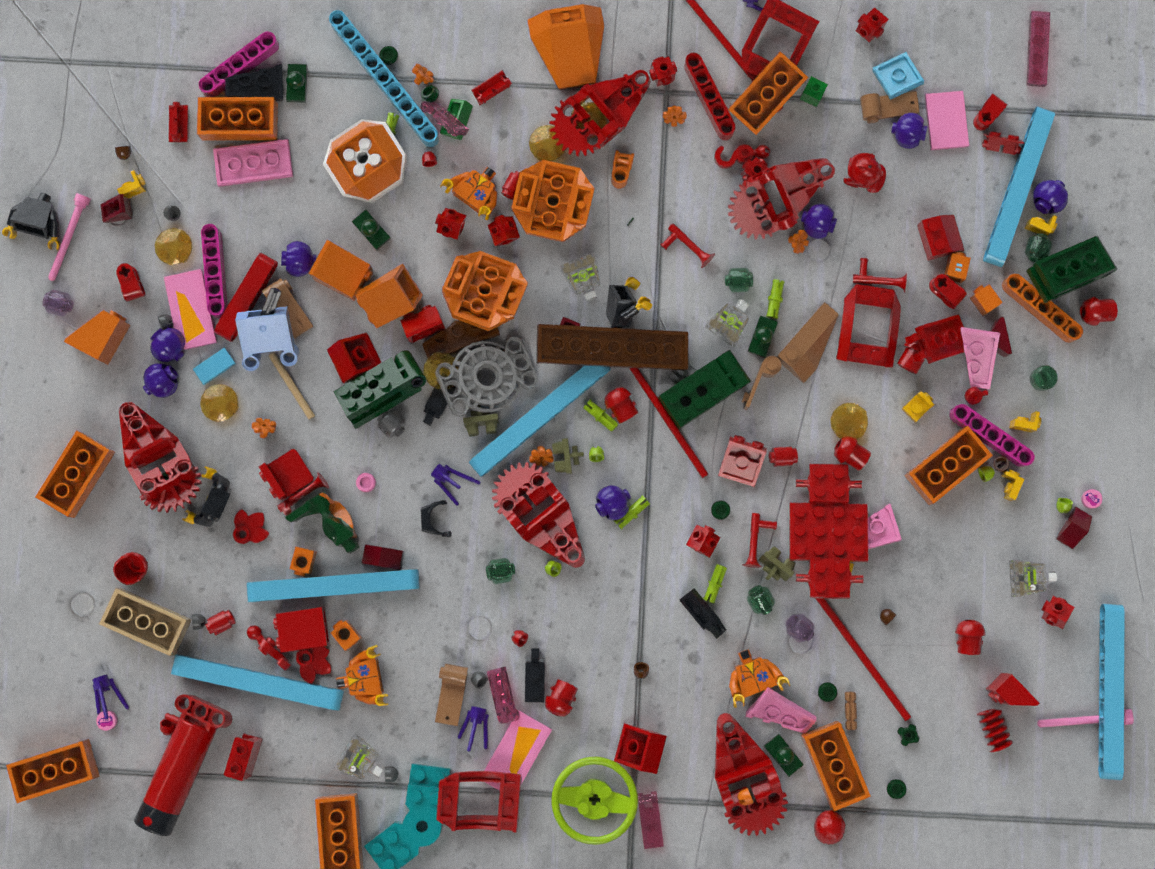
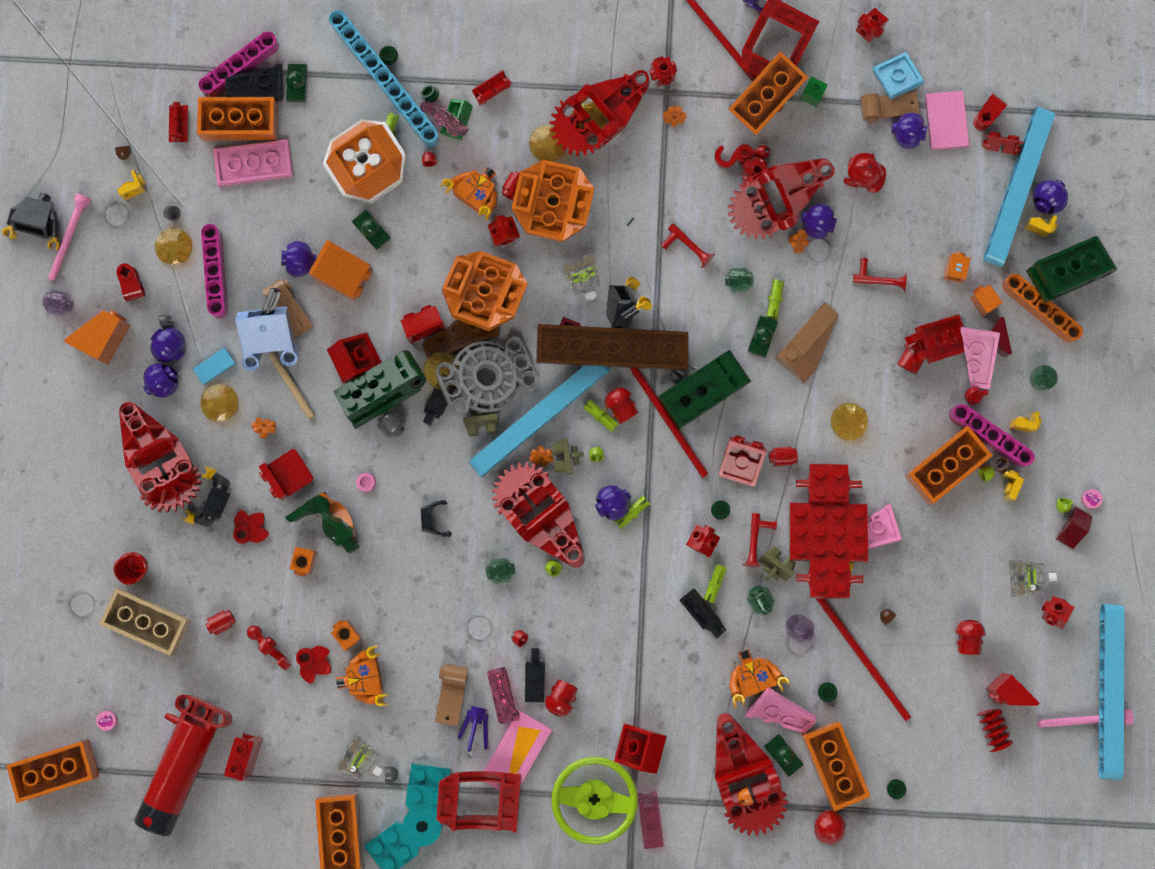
orange brick [35,430,115,518] -> none
dark purple plant [92,675,129,719] -> none
dark red slope [100,194,133,223] -> none
red hinge [160,719,176,736] -> none
bright pink tile [164,269,217,351] -> none
medium azure beam [171,654,344,711] -> none
dark grey hinge [192,614,206,630] -> none
red beam [214,253,278,342] -> none
medium azure beam [247,569,420,602] -> none
red panel [273,607,330,653] -> none
red piece [277,472,329,516] -> none
orange slope [356,264,423,329] -> none
dark red slope [362,544,403,570] -> none
orange plant [412,64,434,85] -> none
dark purple plant [431,464,481,506] -> none
red brick [435,208,467,240] -> none
dark grey hinge [471,671,488,689] -> none
orange wedge [528,4,604,90] -> none
orange piece [611,150,635,189] -> none
reddish brown hinge [633,662,649,679] -> none
red beam [684,52,736,140] -> none
clear torso [705,299,749,347] -> none
medium nougat door [741,356,782,410] -> none
red piece [834,436,871,471] -> none
red wedge [836,284,901,367] -> none
medium nougat axle [845,691,857,730] -> none
dark green plate [897,724,920,746] -> none
yellow bracket [902,391,935,422] -> none
red slope [917,215,965,261] -> none
red piece [929,274,967,309] -> none
clear green head [1025,233,1052,262] -> none
clear pink plate [1026,11,1050,87] -> none
red piece [1080,296,1118,326] -> none

